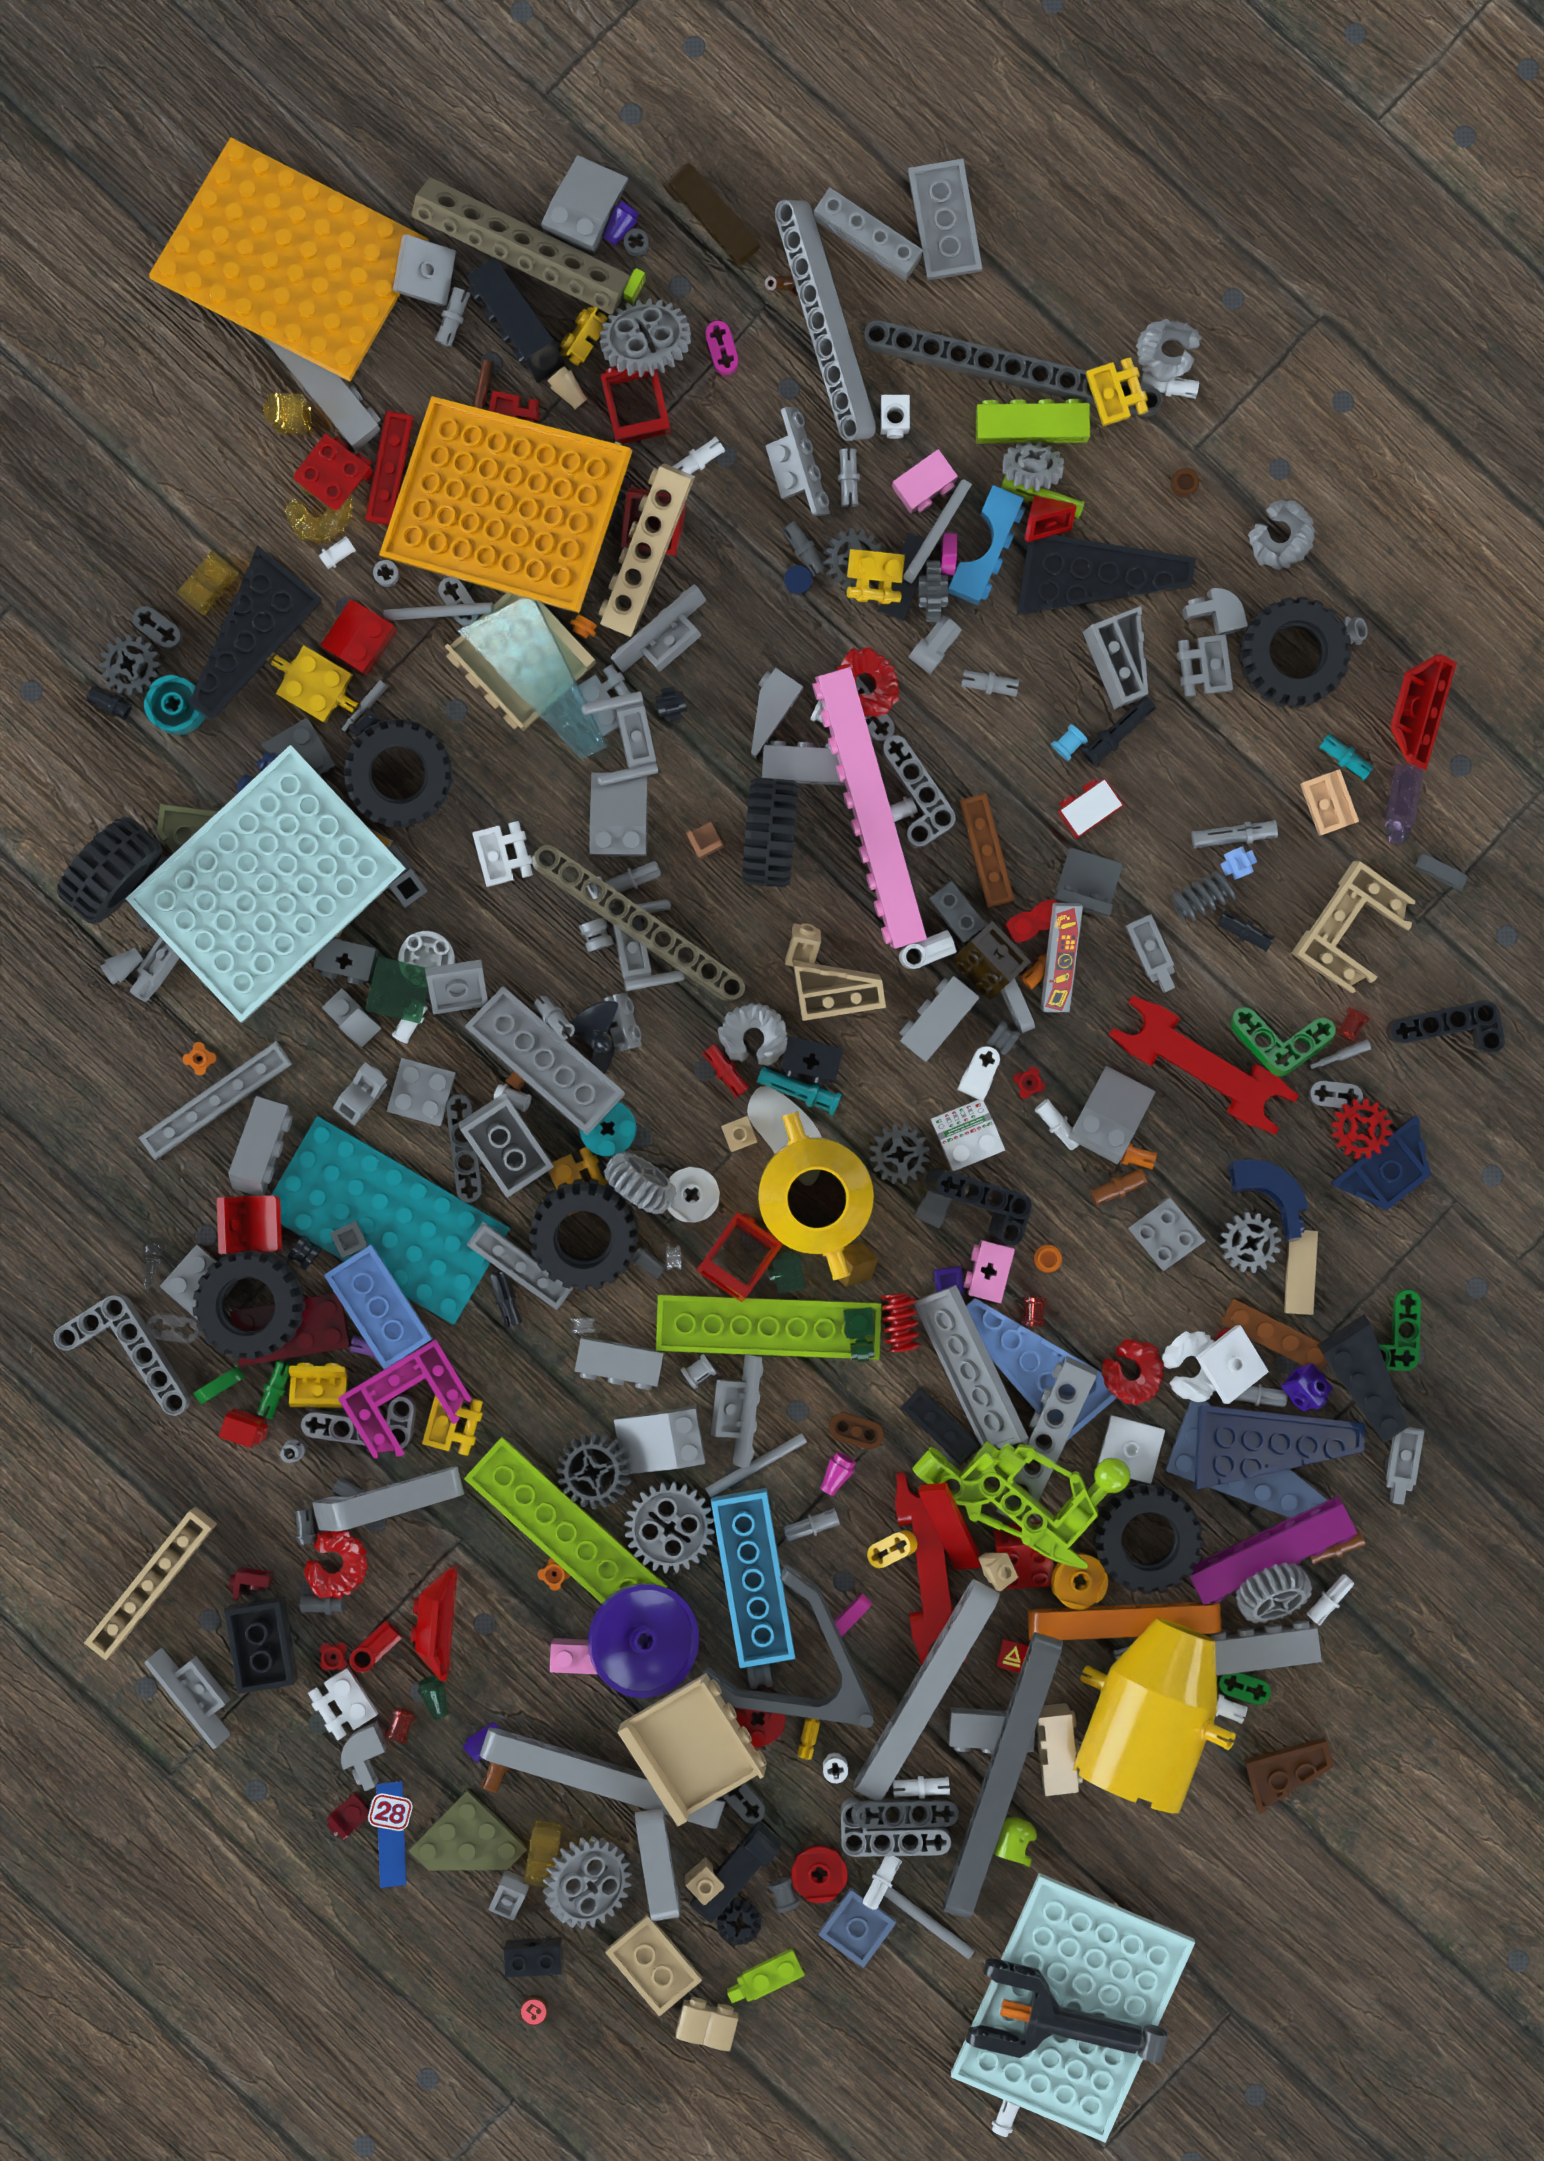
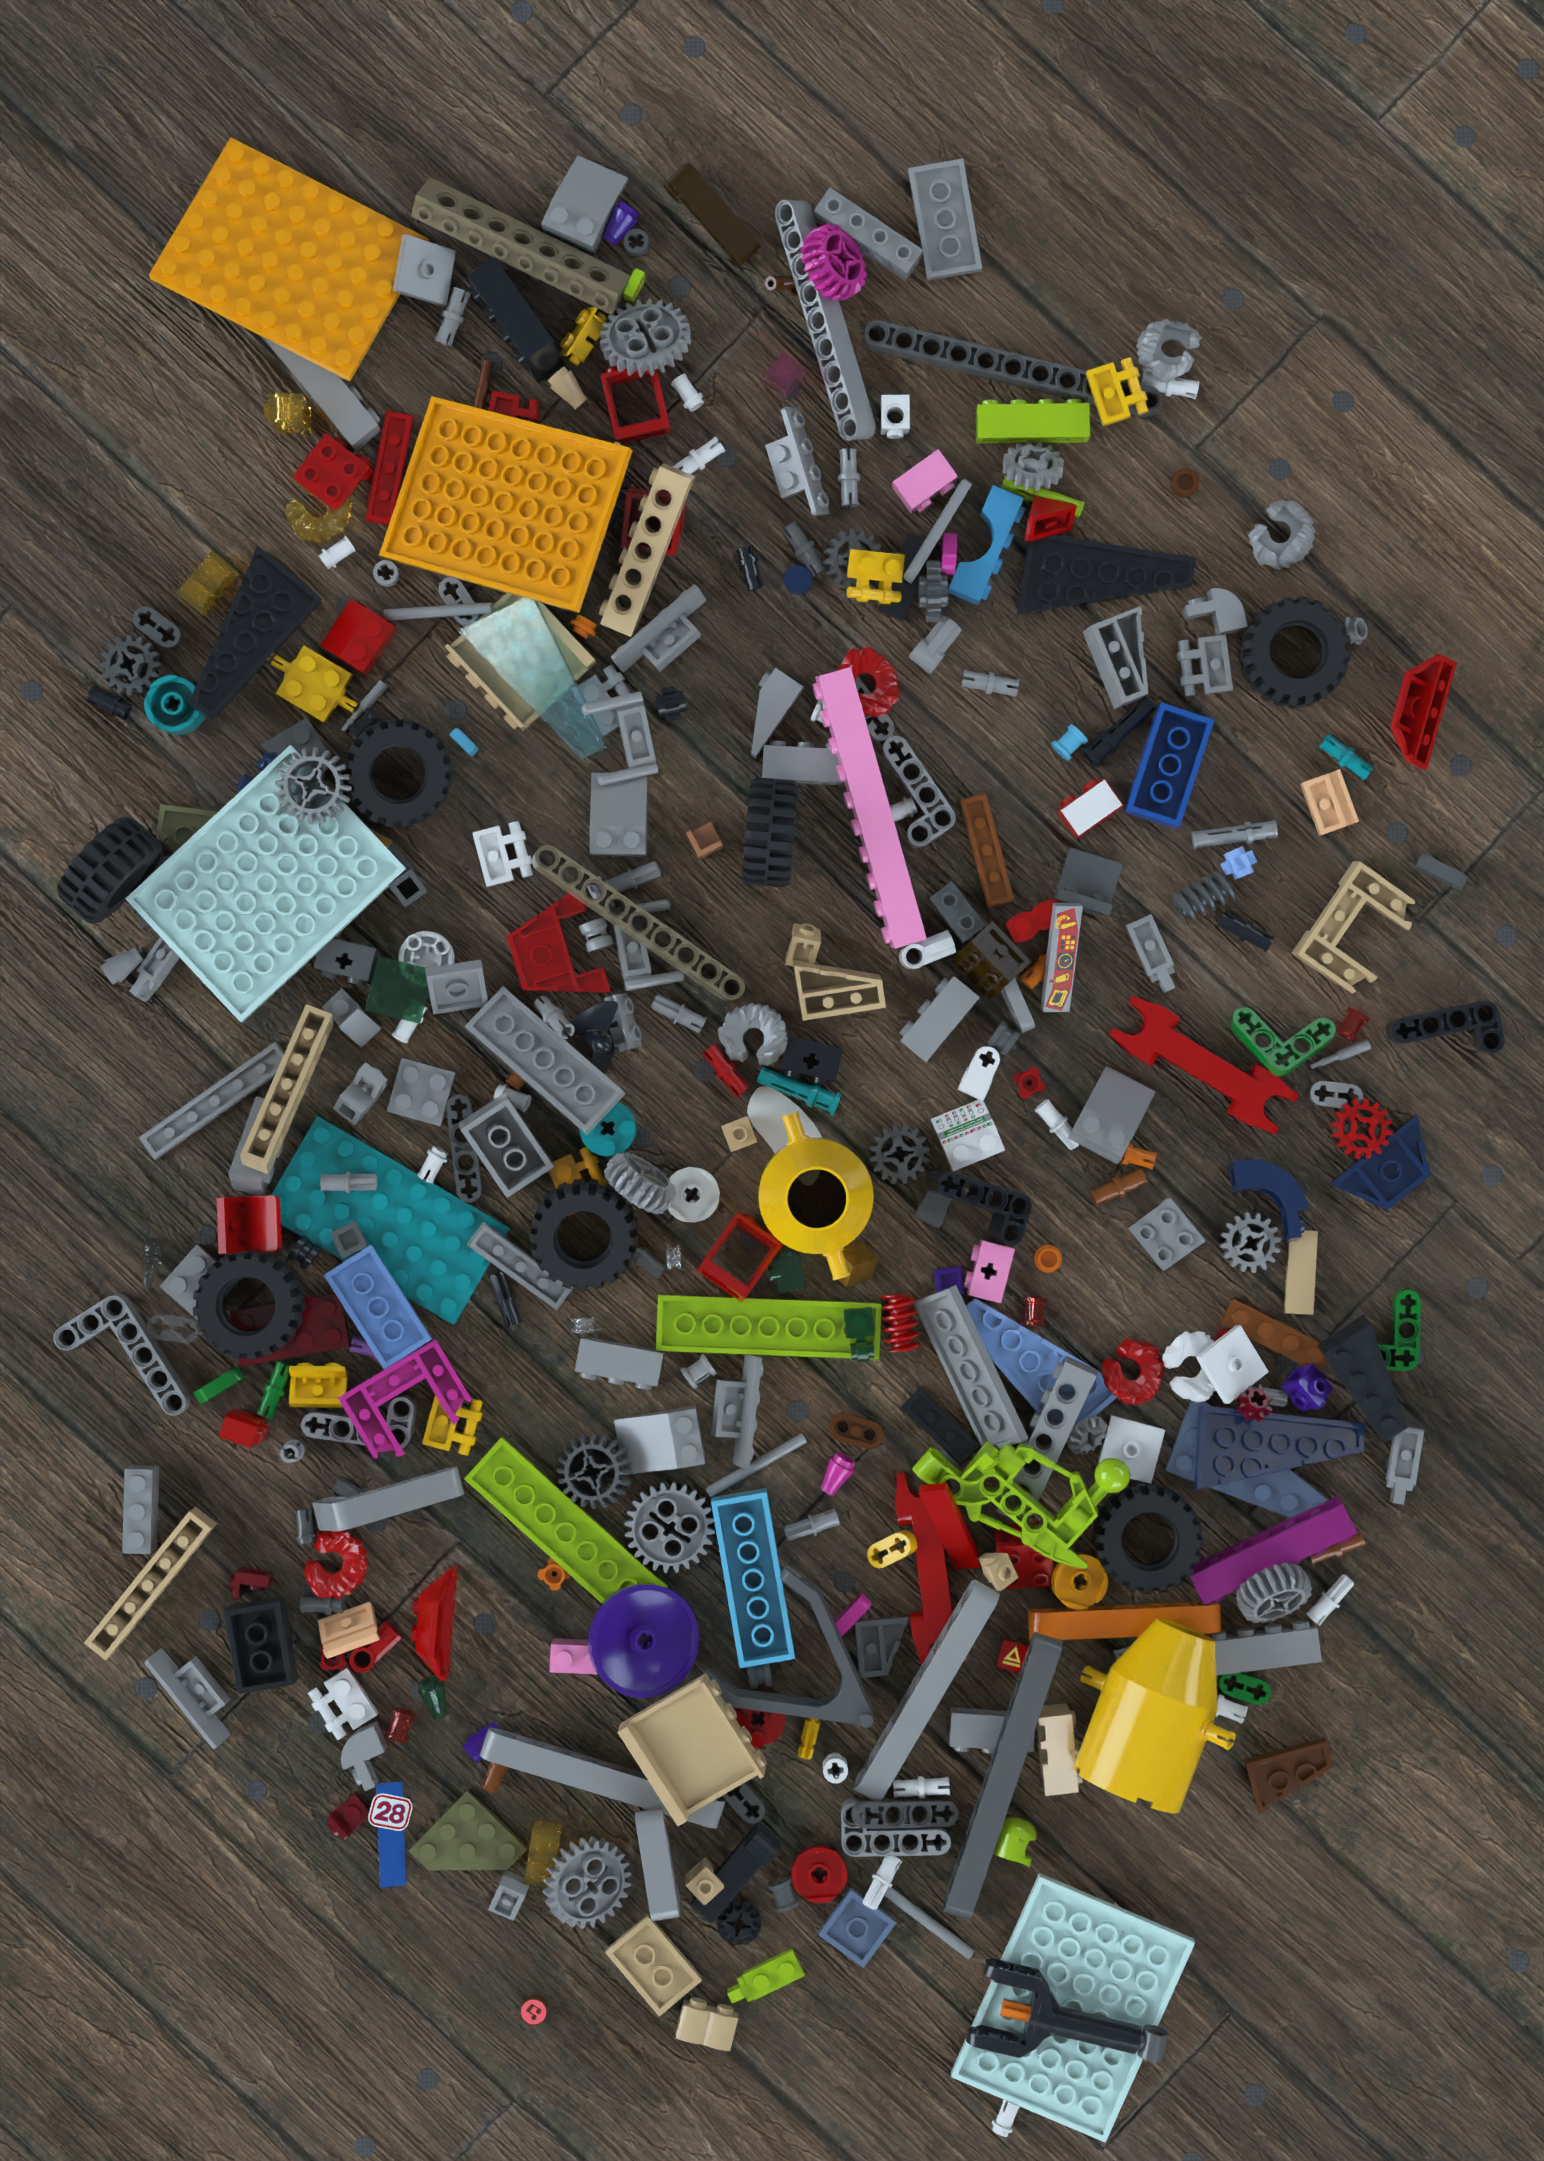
orange plate [183,1042,217,1075] -> none
black brick [503,1937,564,1978] -> none
dark pink beam [705,321,738,376] -> none
clear purple hinge [1385,764,1424,844] -> none
none -> light grey brick [122,1465,159,1554]
none -> tan brick [240,1004,334,1174]
none -> light grey gear [275,747,353,825]
none -> light nougat plate [318,1602,380,1659]
none -> light grey axle [320,1171,378,1193]
none -> white pin [417,1146,448,1183]
none -> medium azure tile [449,728,478,757]
none -> red wing [507,893,611,993]
none -> light grey axle [651,995,707,1034]
none -> white pin [671,374,704,412]
none -> black pin [735,545,764,591]
none -> clear pink brick [765,351,805,398]
none -> dark pink gear [800,223,867,301]
none -> dark grey wing [855,1615,909,1678]
none -> light grey gear [1067,1416,1108,1455]
none -> blue brick [1123,702,1214,830]
none -> dark red gear [1237,1386,1273,1423]

